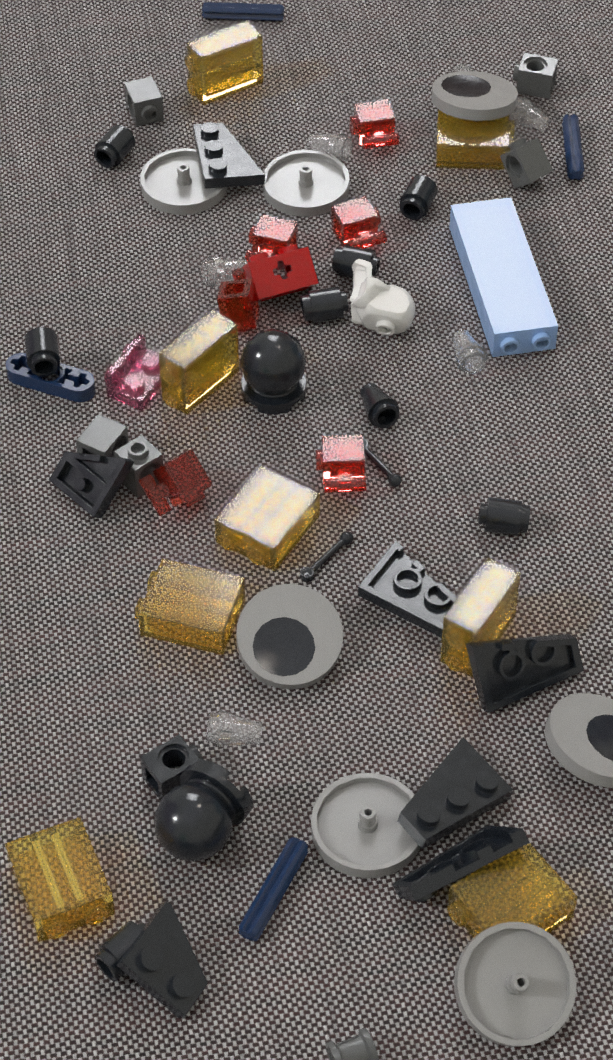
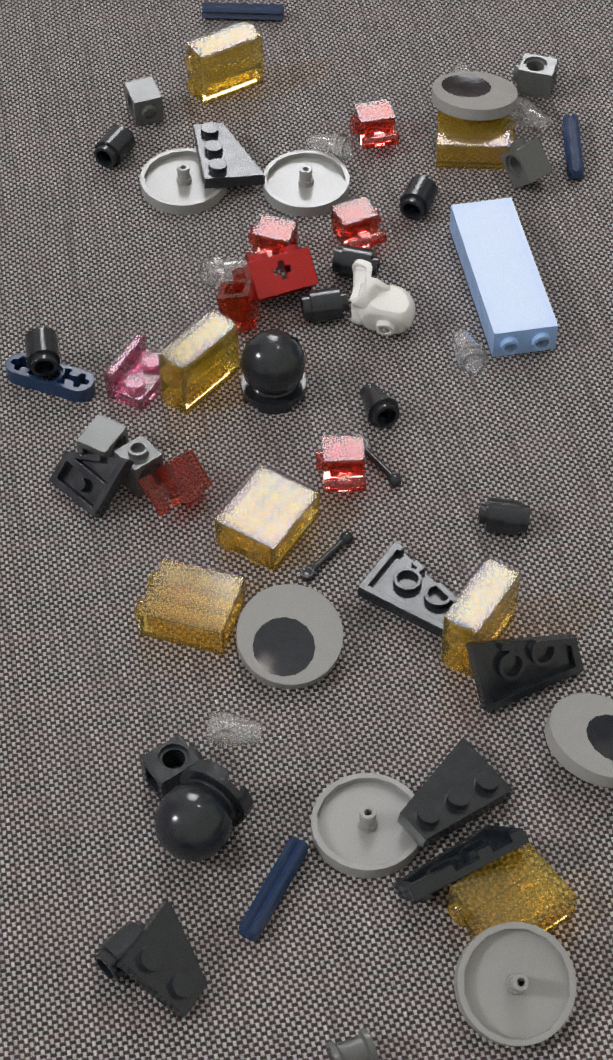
clear yellow brick [5,817,115,942] -> none

